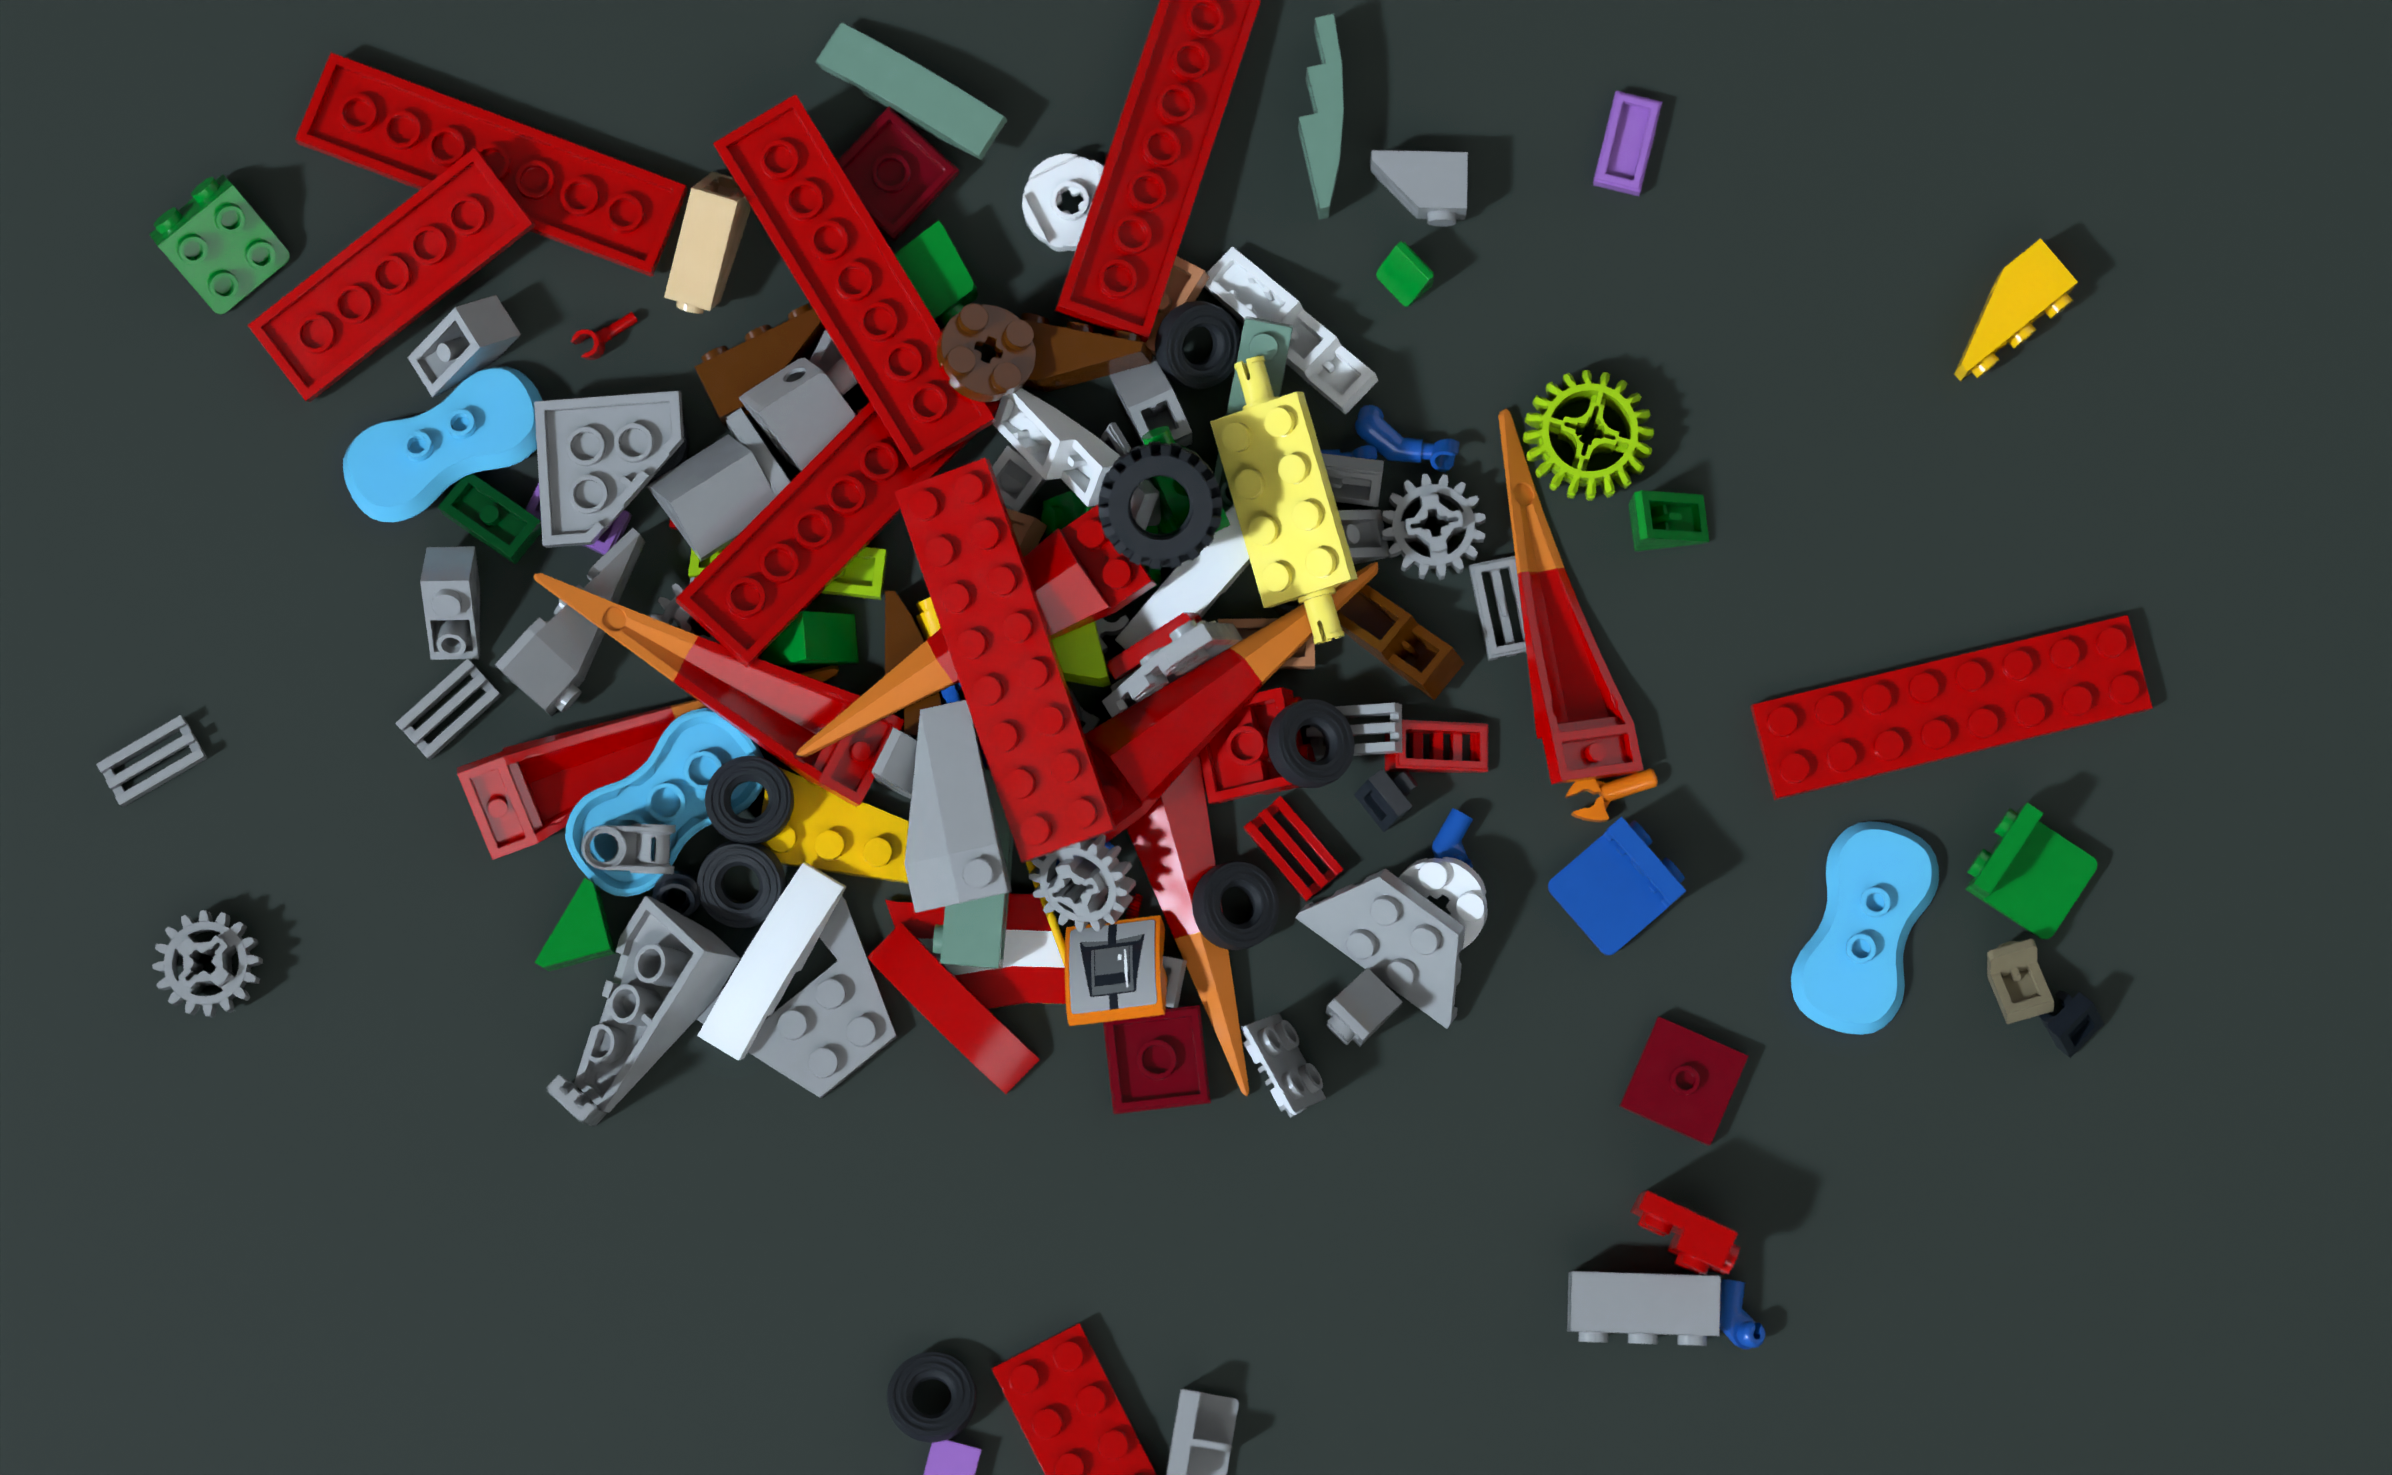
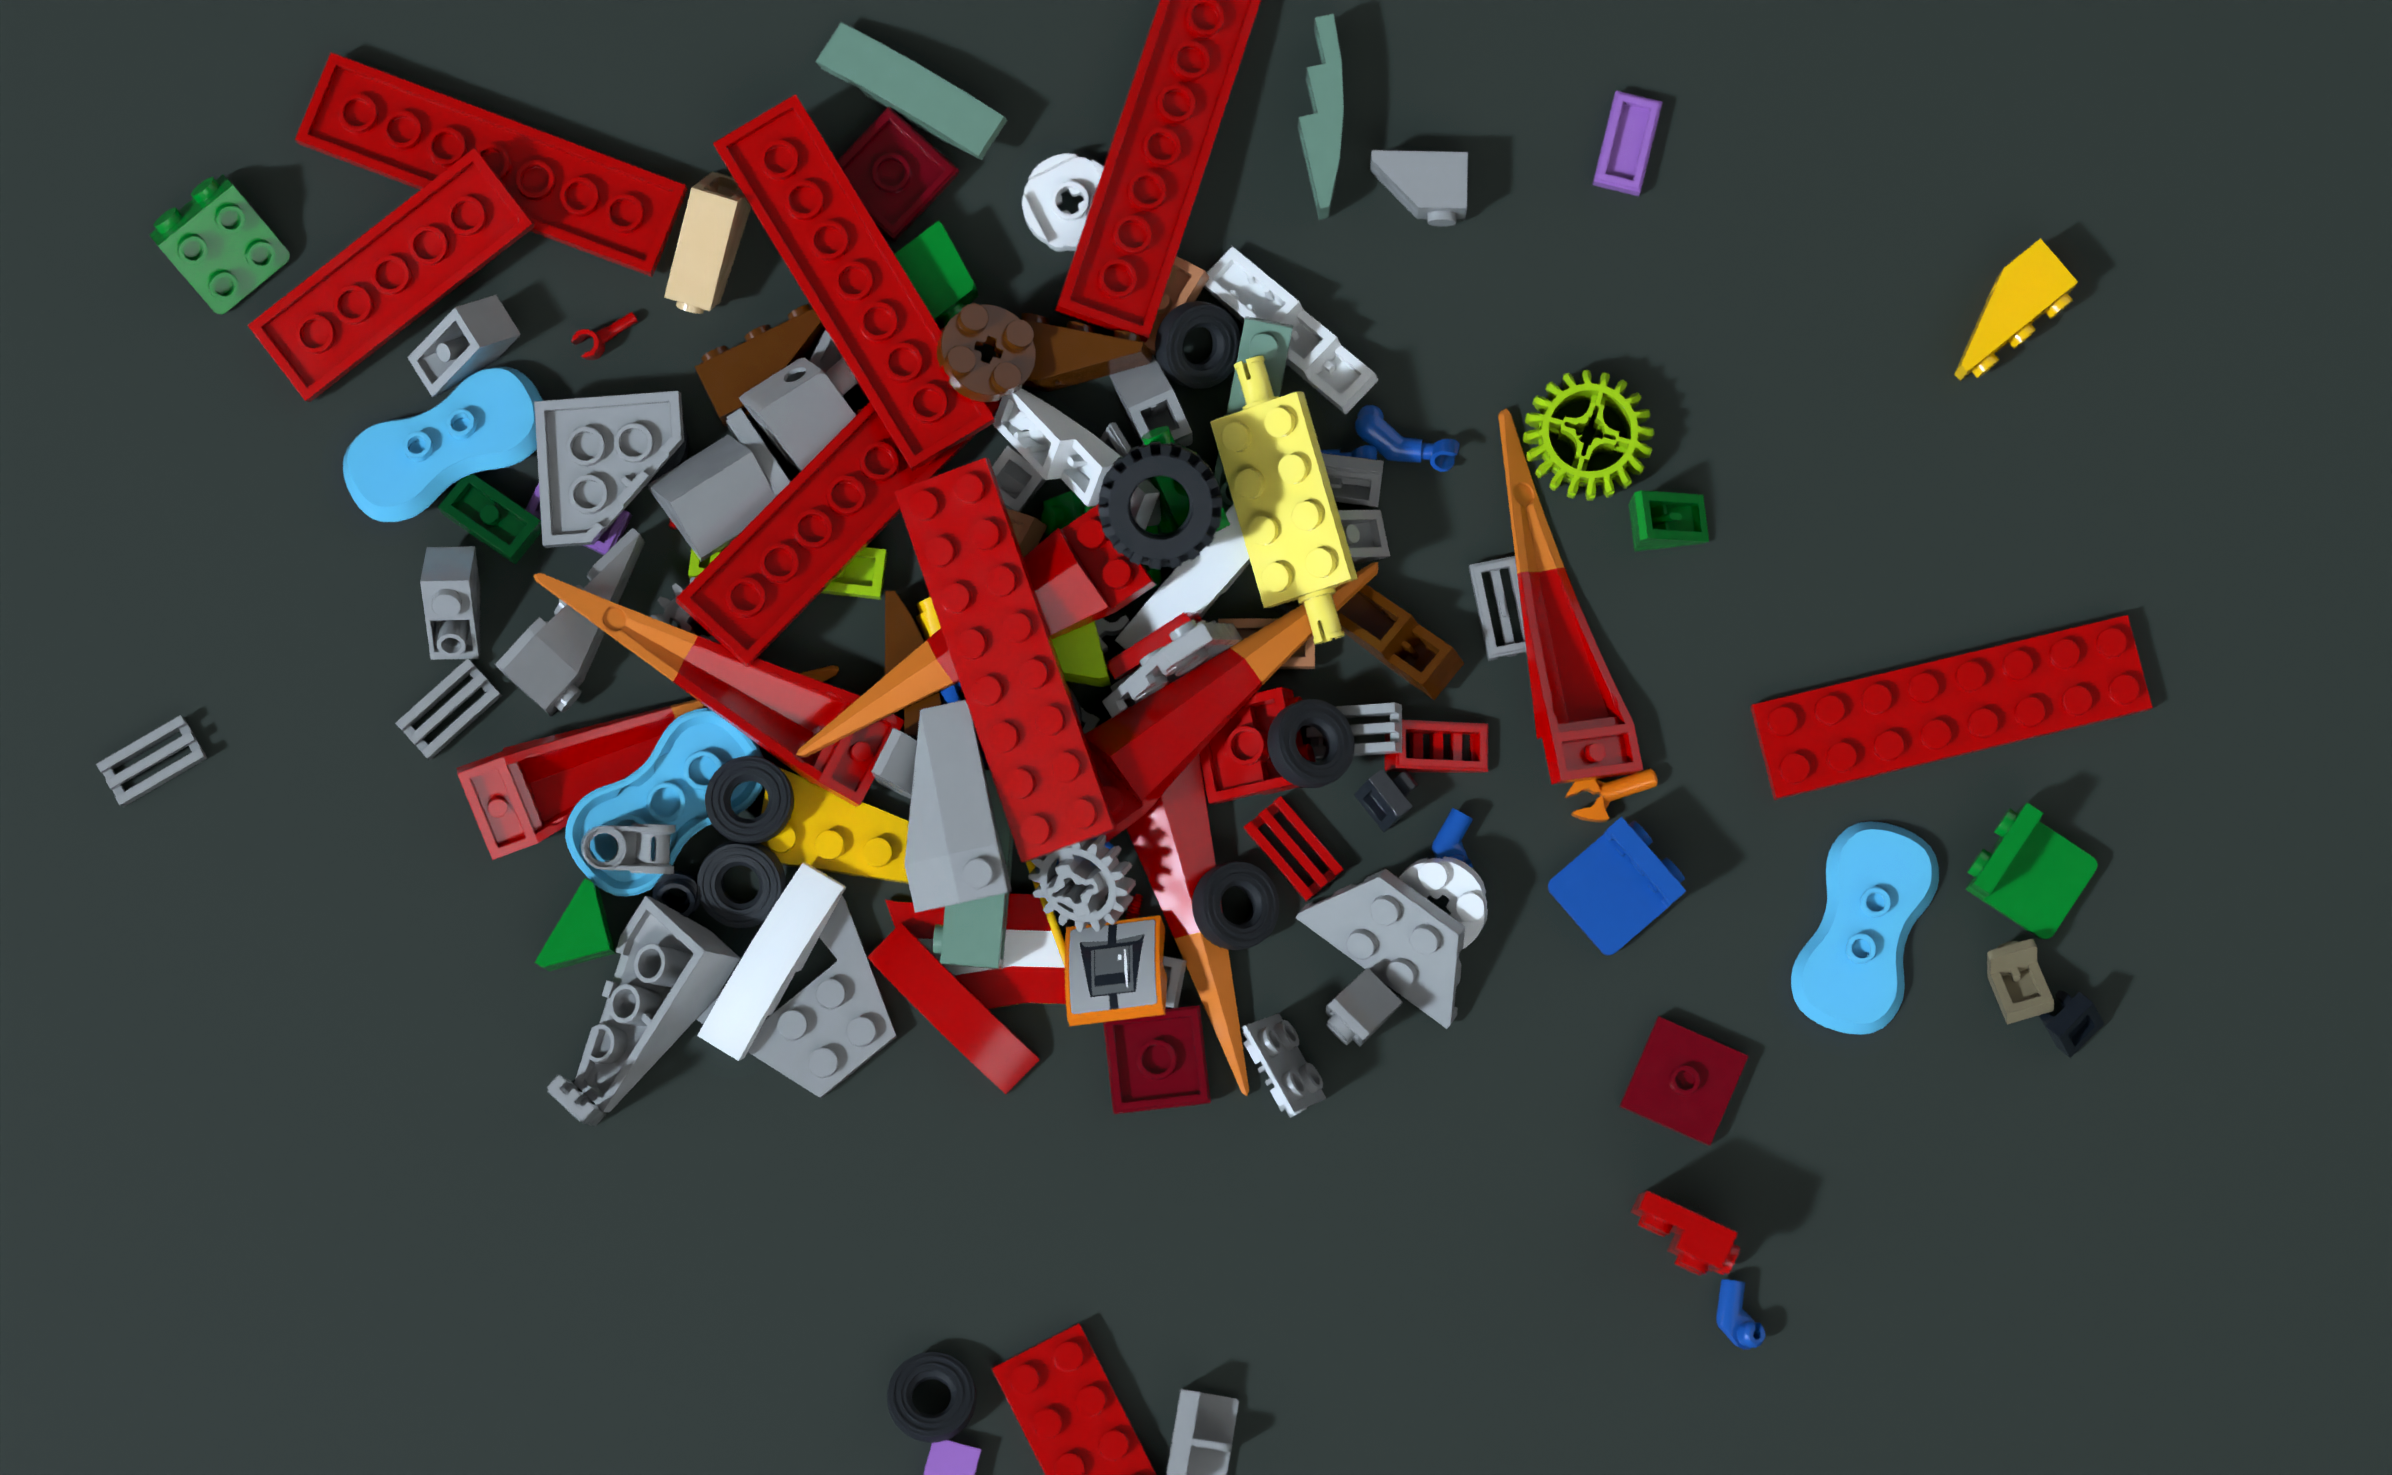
light grey gear [152,910,263,1018] -> none
green slope [761,611,859,670] -> none
green slope [1376,241,1434,307] -> none
light grey gear [1381,474,1486,580] -> none
light grey brick [1567,1271,1721,1346] -> none

